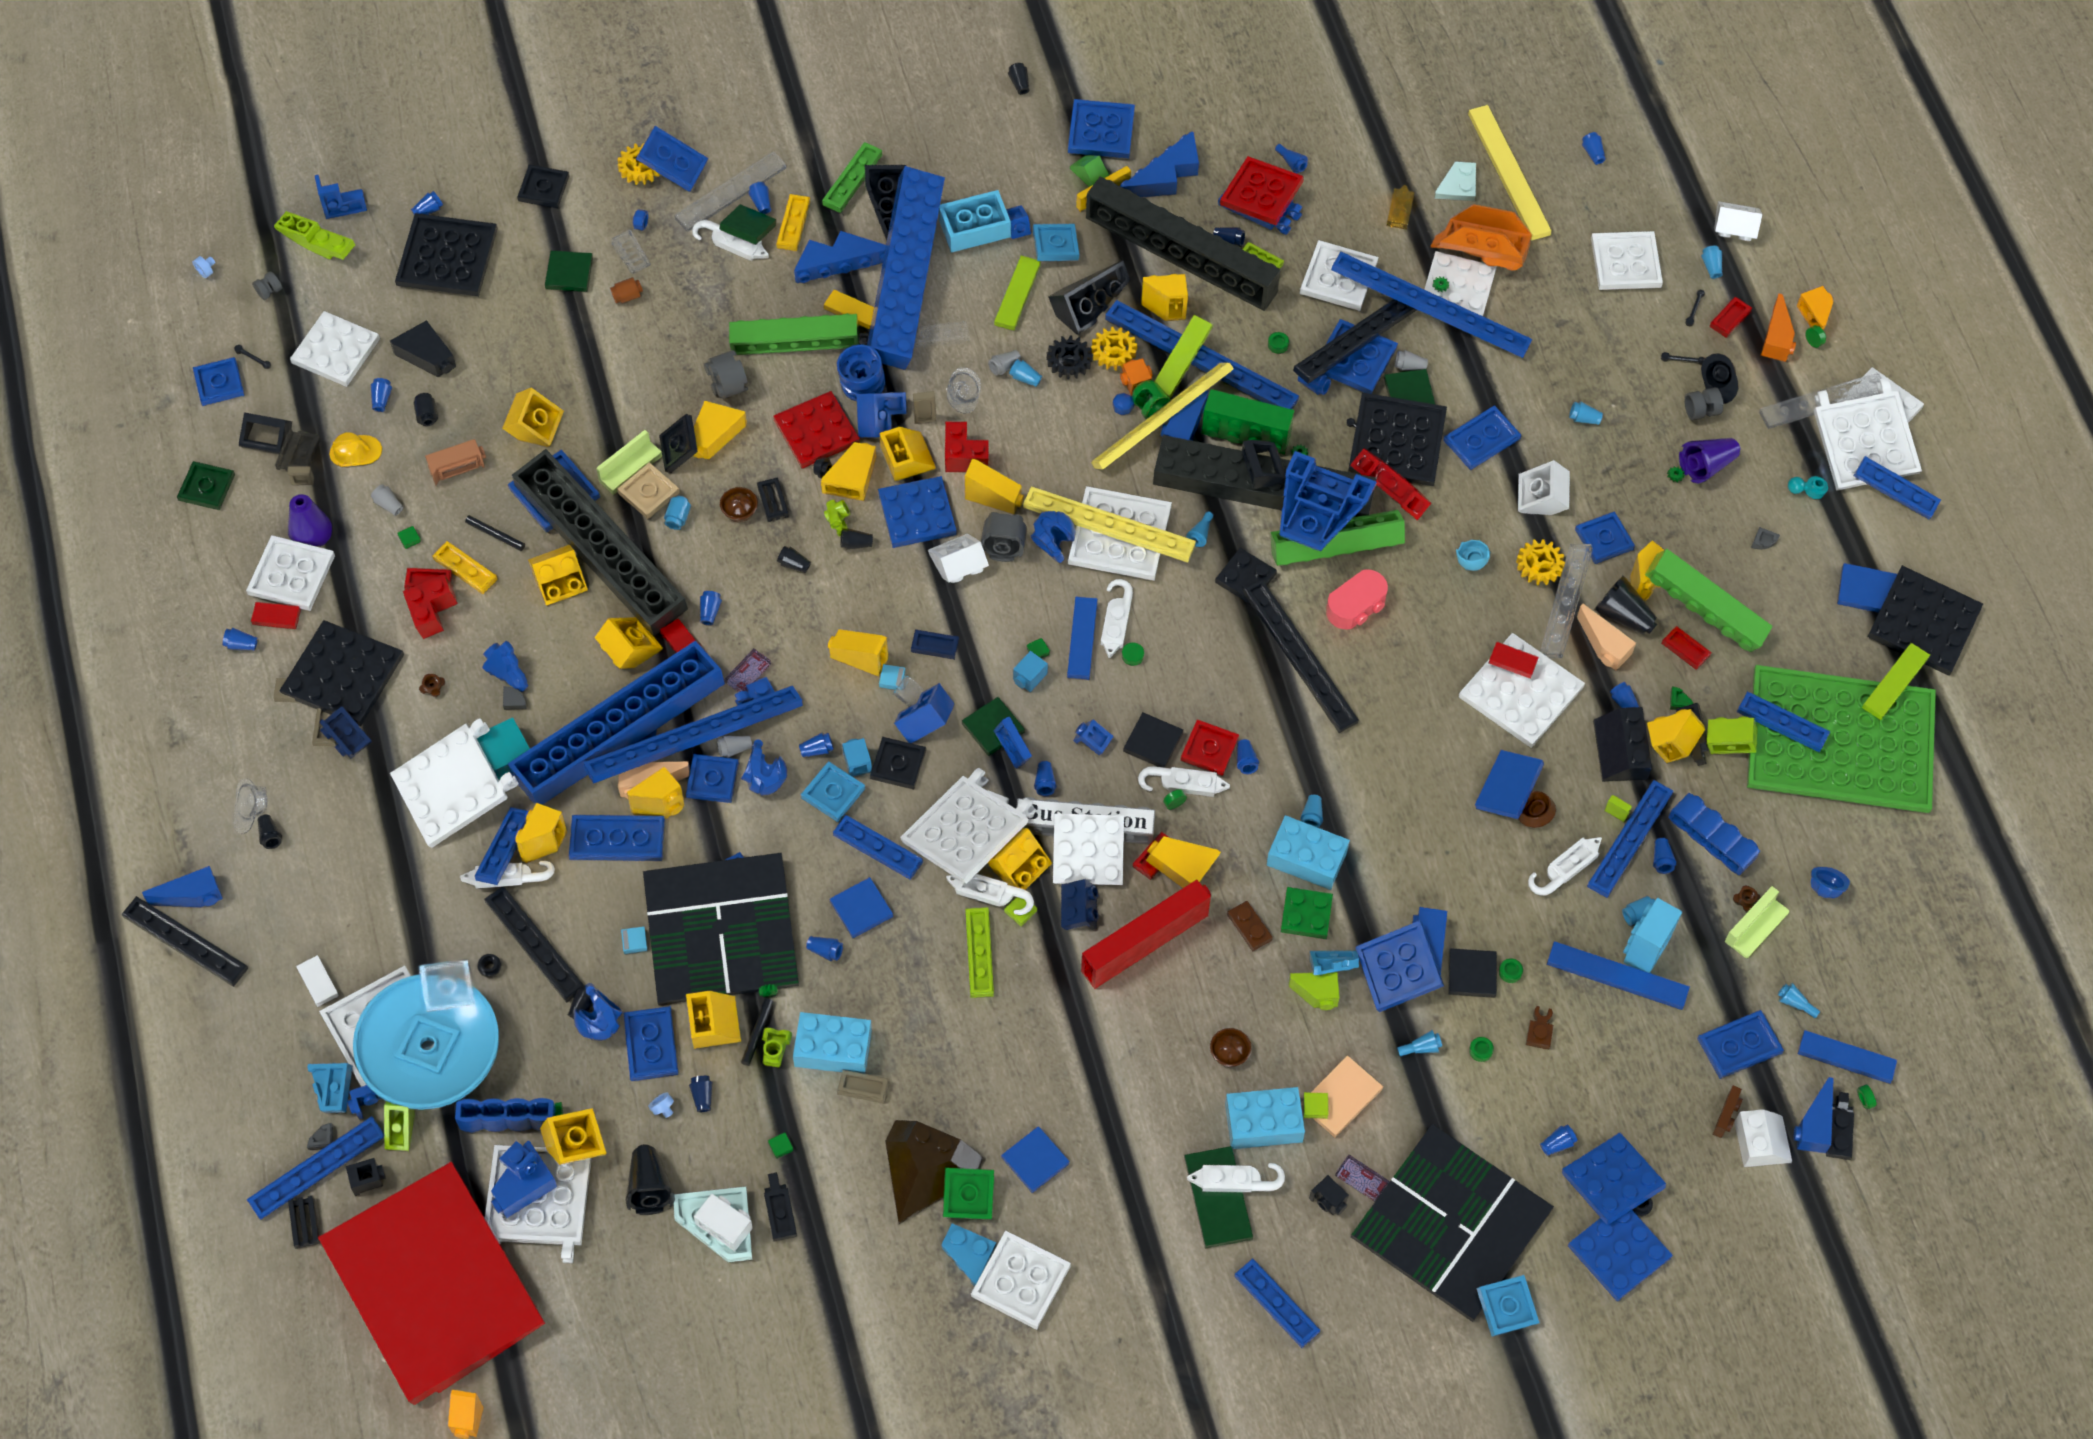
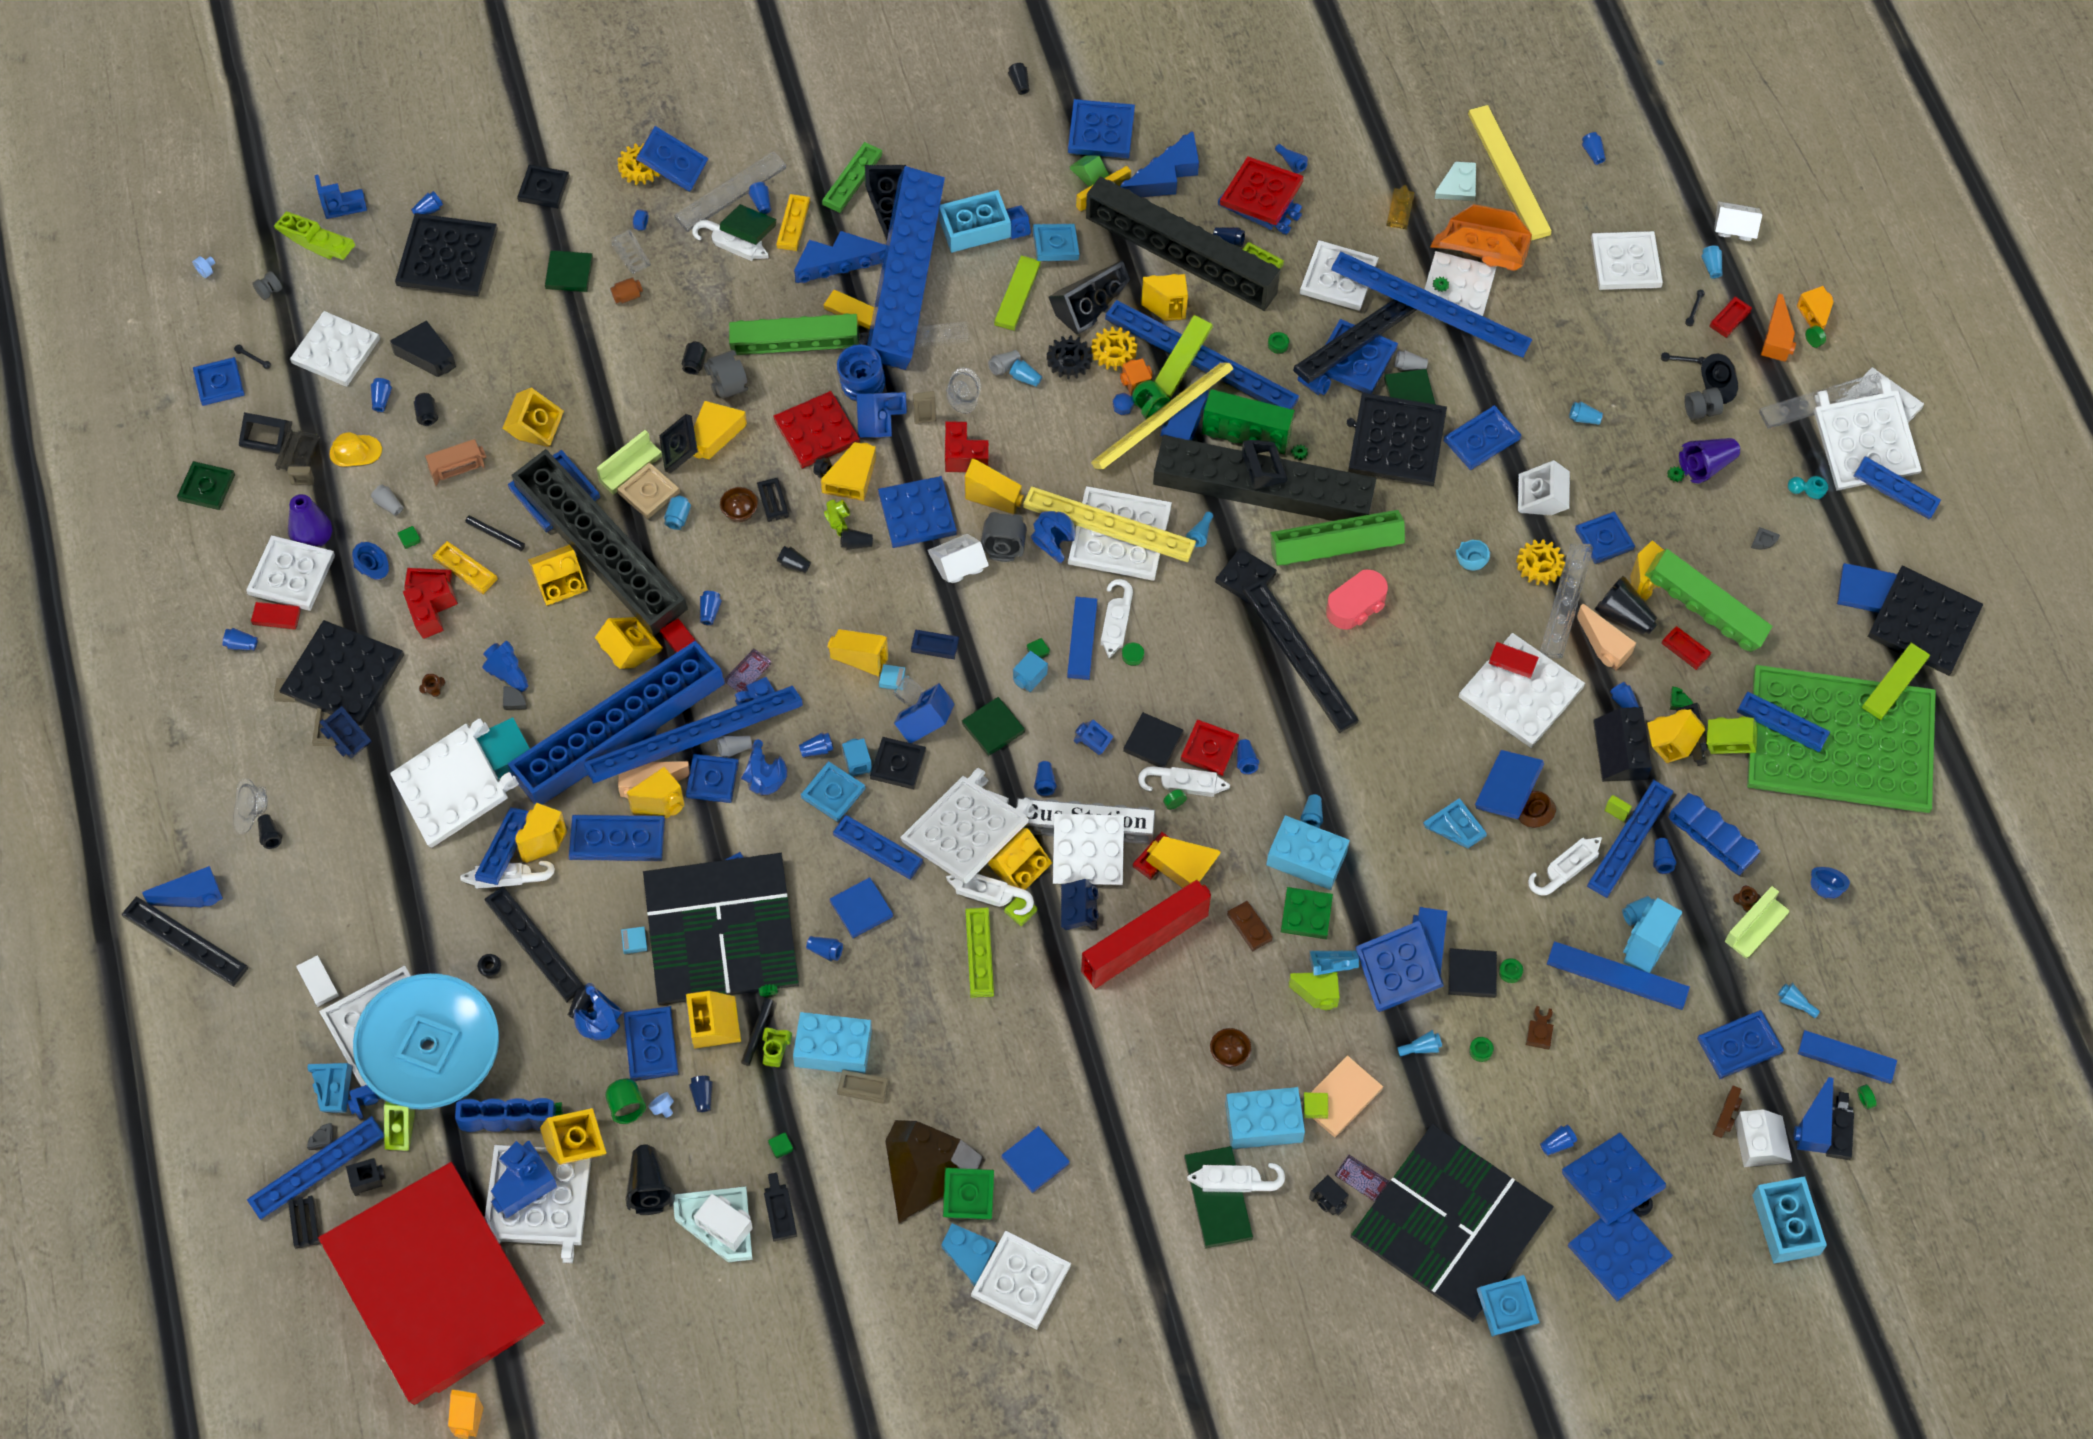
clear slope [419,959,475,1012] -> none
yellow slope [880,427,936,481] -> none
blue tile [994,717,1032,769] -> none
blue tile [1234,1258,1320,1348] -> none
blue wedge [1280,451,1377,552] -> none
red slope [1350,448,1432,520] -> none
none -> blue piece [352,542,389,579]
none -> green helmet [605,1078,646,1124]
none -> black brick [681,341,707,375]
none -> dark azure wing [1423,798,1487,849]
none -> medium azure brick [1752,1177,1827,1264]

